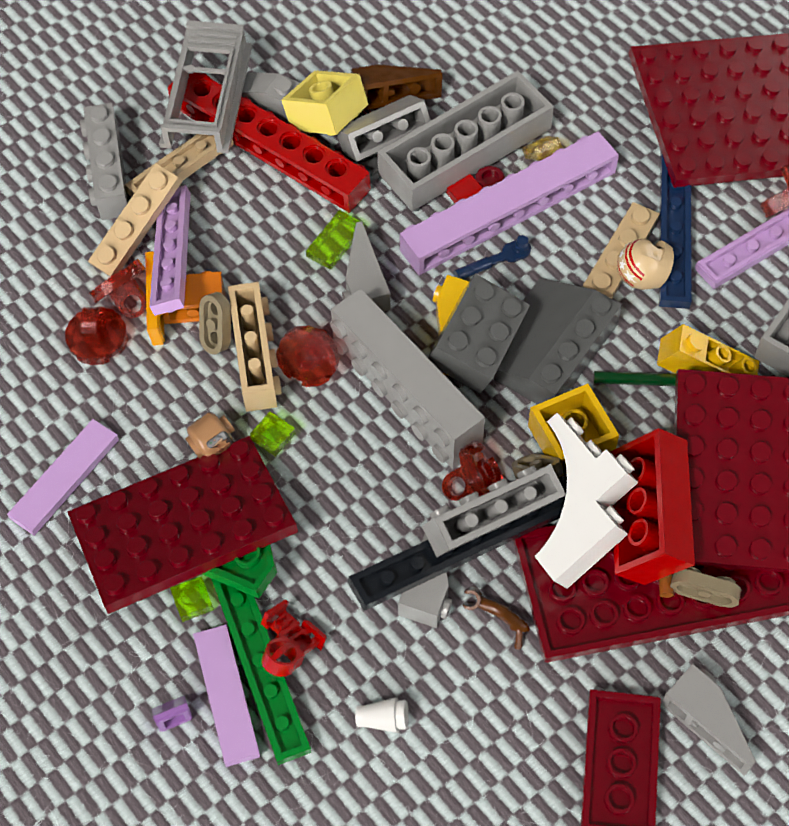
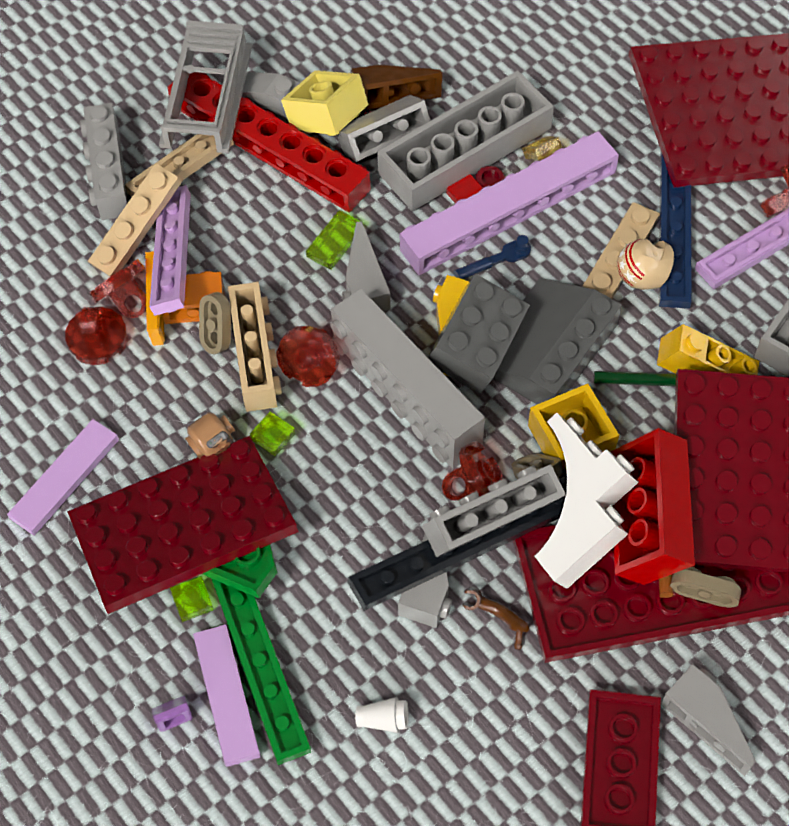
red piece [261,599,327,677] -> none

